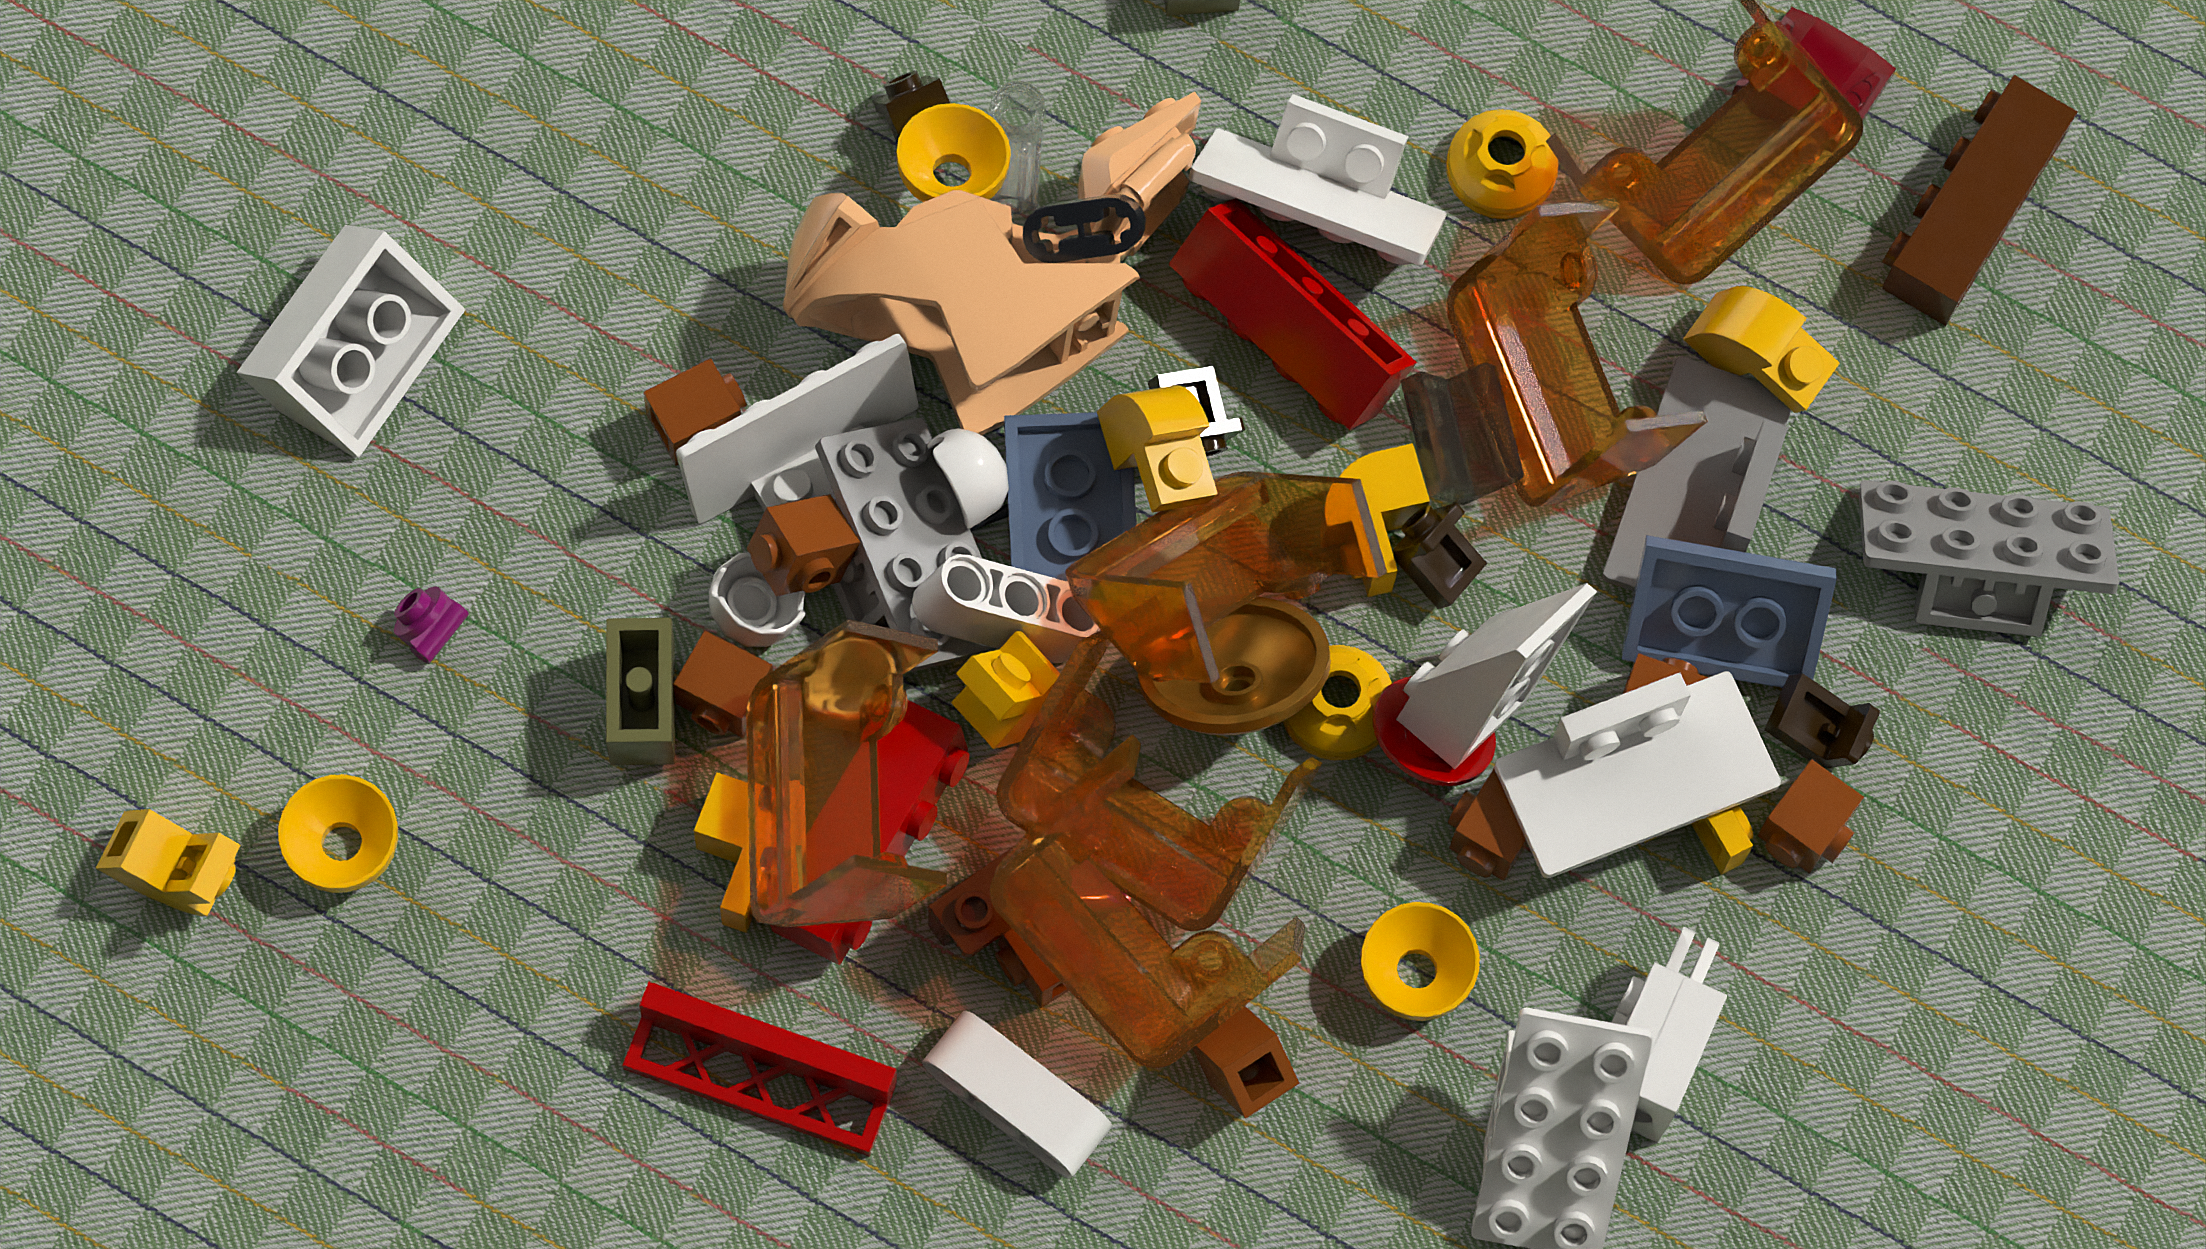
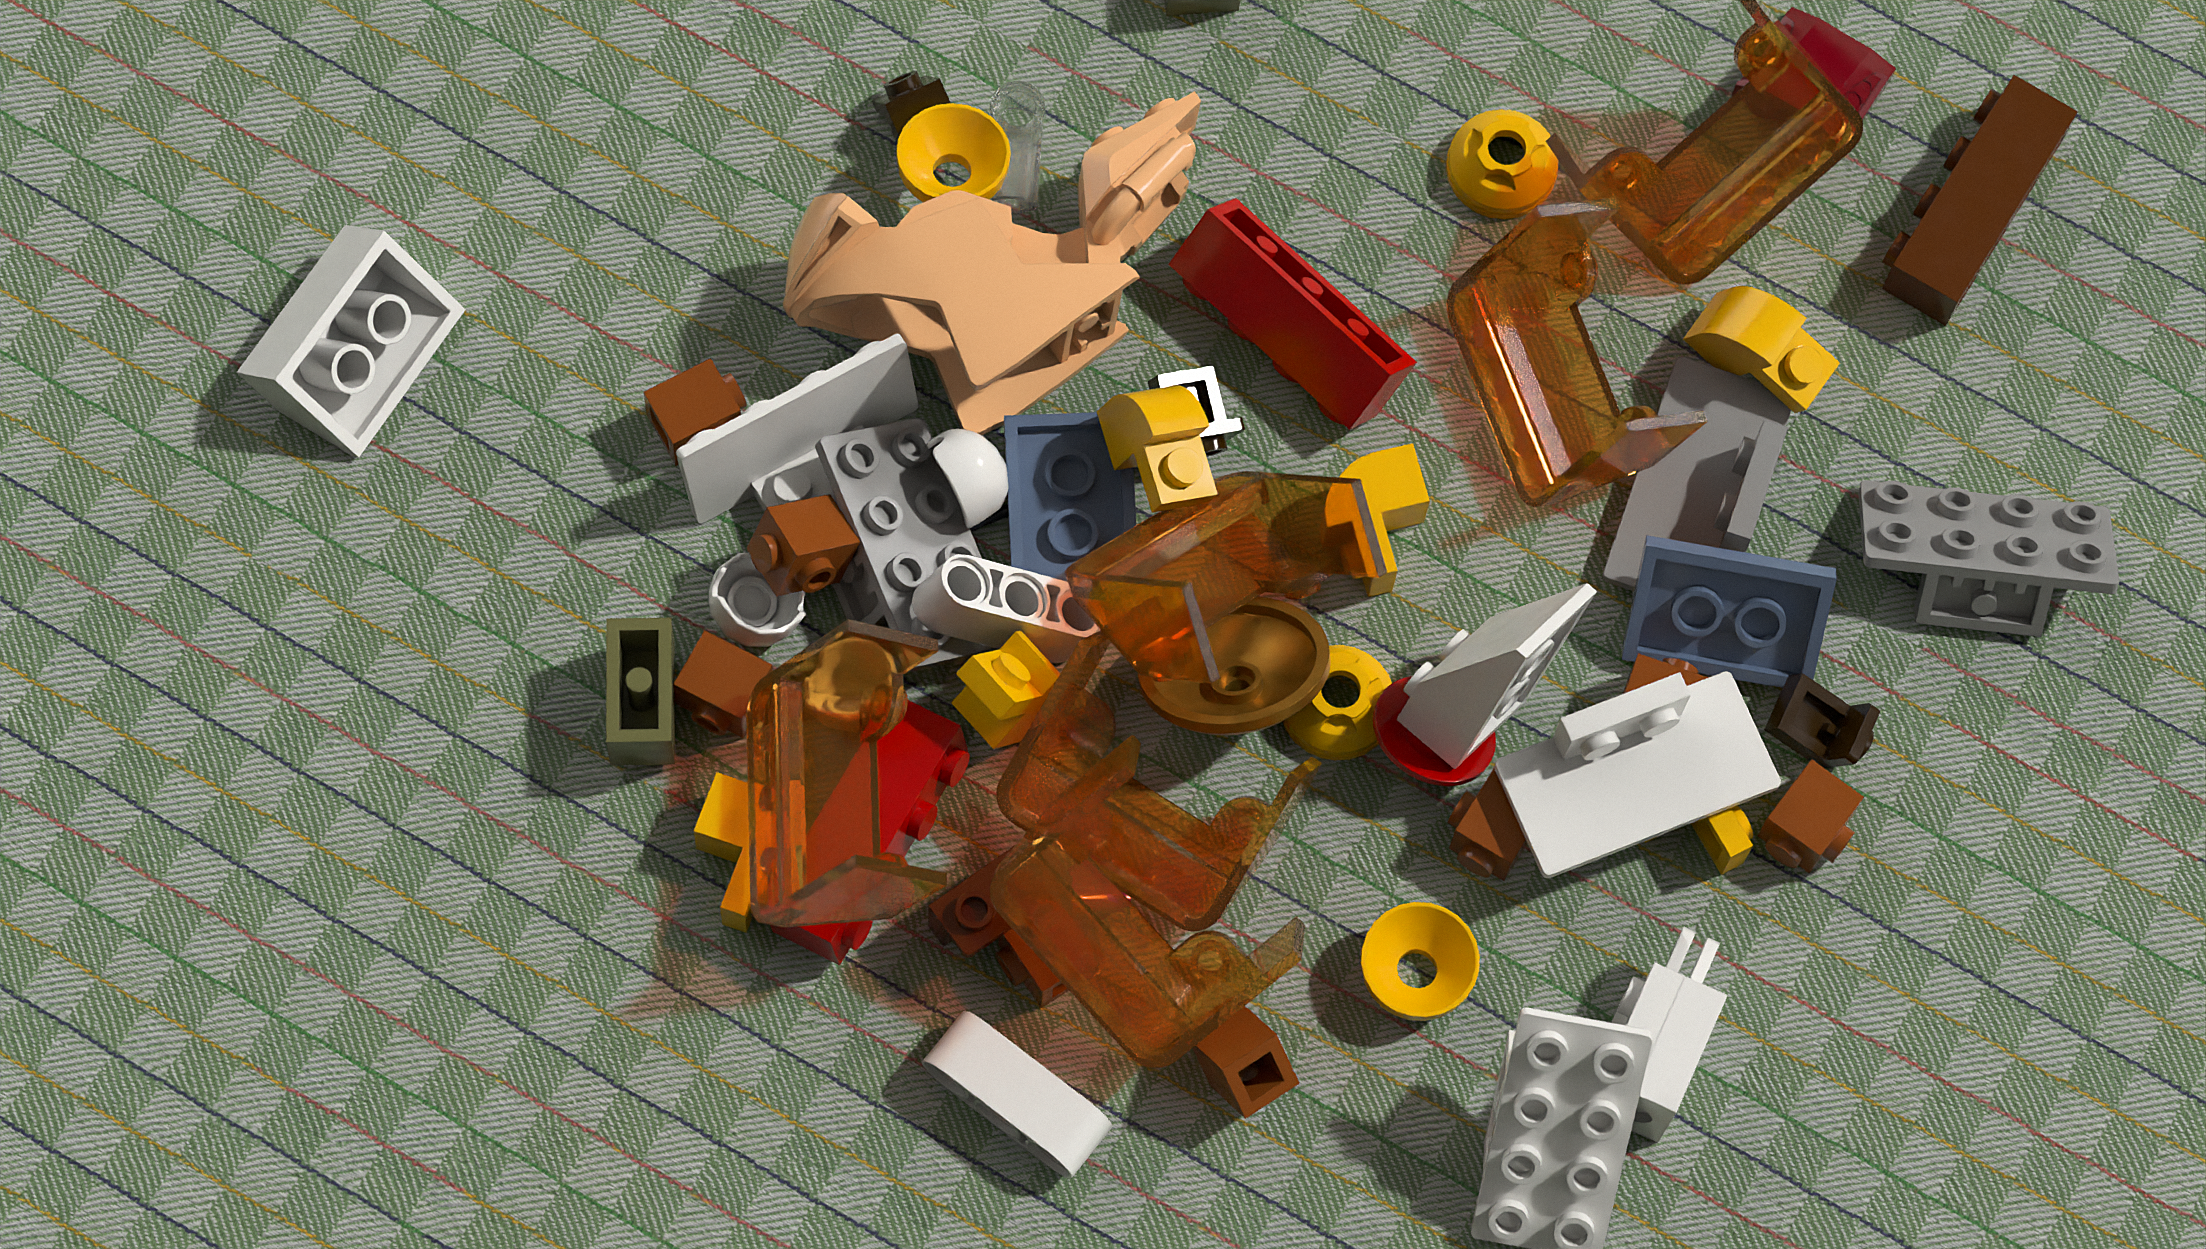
yellow brick [95,809,241,917] -> none
yellow piece [278,774,398,893] -> none
magenta plate [394,586,469,664] -> none
red fence [622,981,897,1157] -> none
black beam [1022,194,1146,263] -> none
white bracket [1188,94,1447,265] -> none
dark brown bracket [1392,502,1487,609] -> none
clear smoke panel [1400,362,1524,505] -> none

